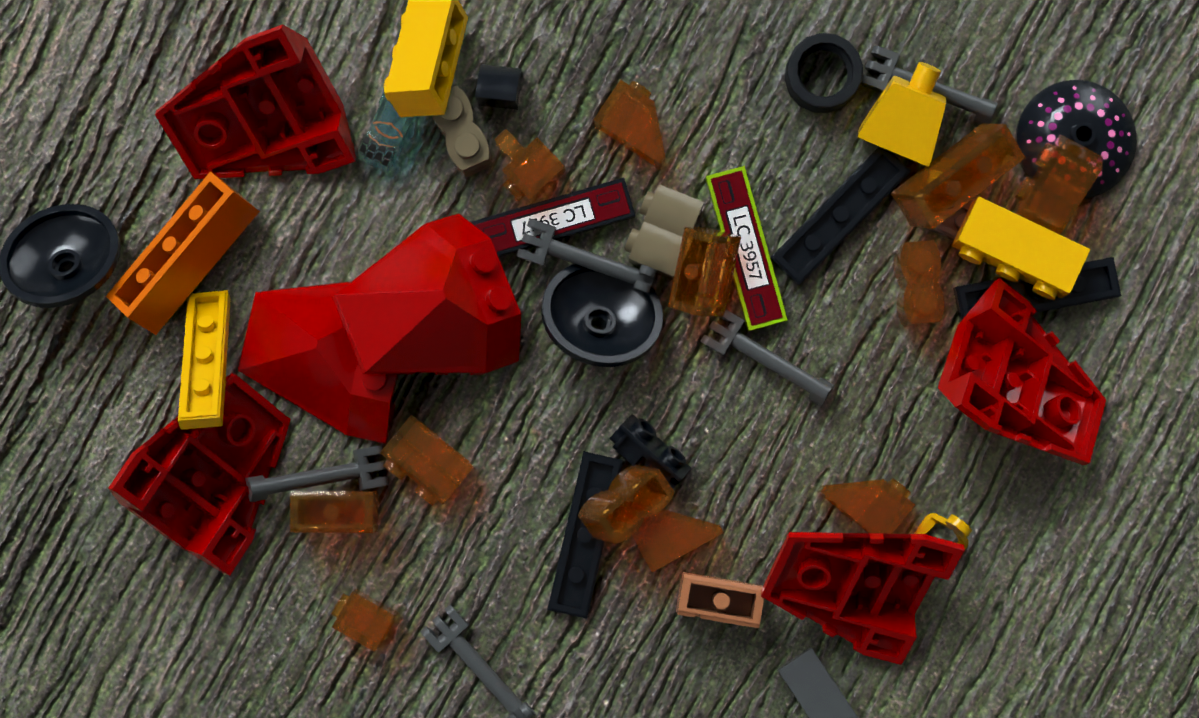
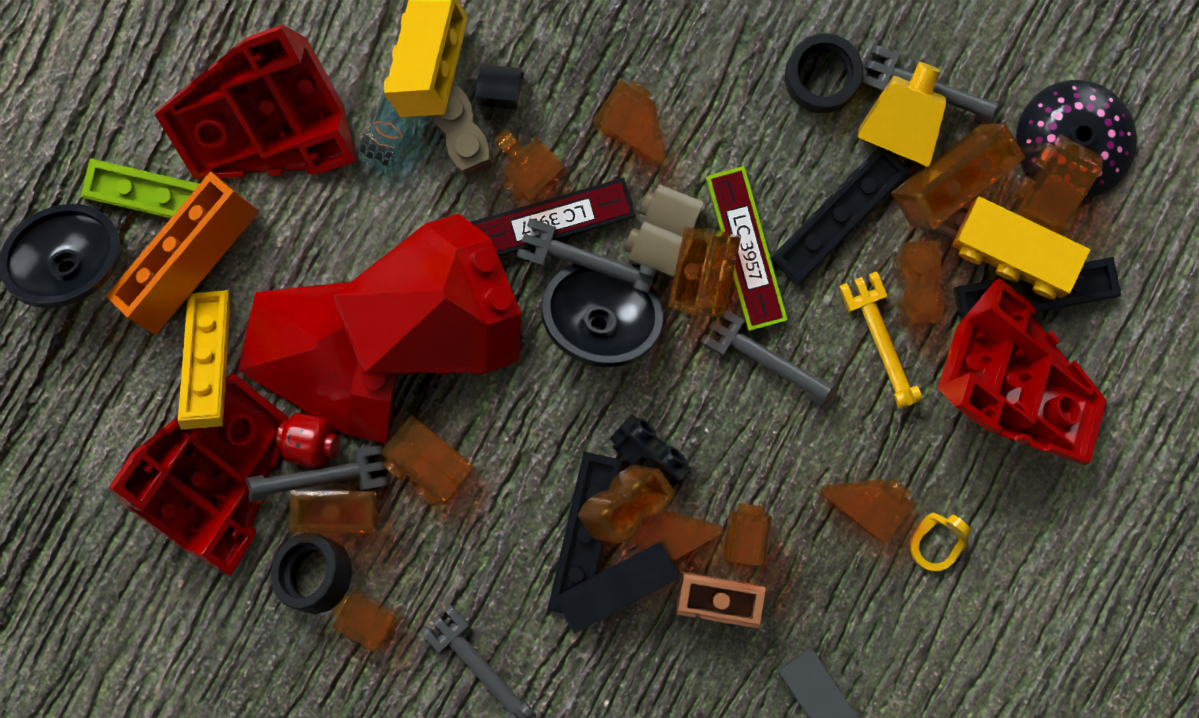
red wedge [761,532,965,665] -> none
none -> lime tile [80,158,199,219]
none -> black tyre [270,532,352,615]
none -> red head [276,413,340,469]
none -> black tile [555,540,682,633]
none -> clear orange brick [723,503,772,566]
none -> yellow hinge [839,271,923,409]

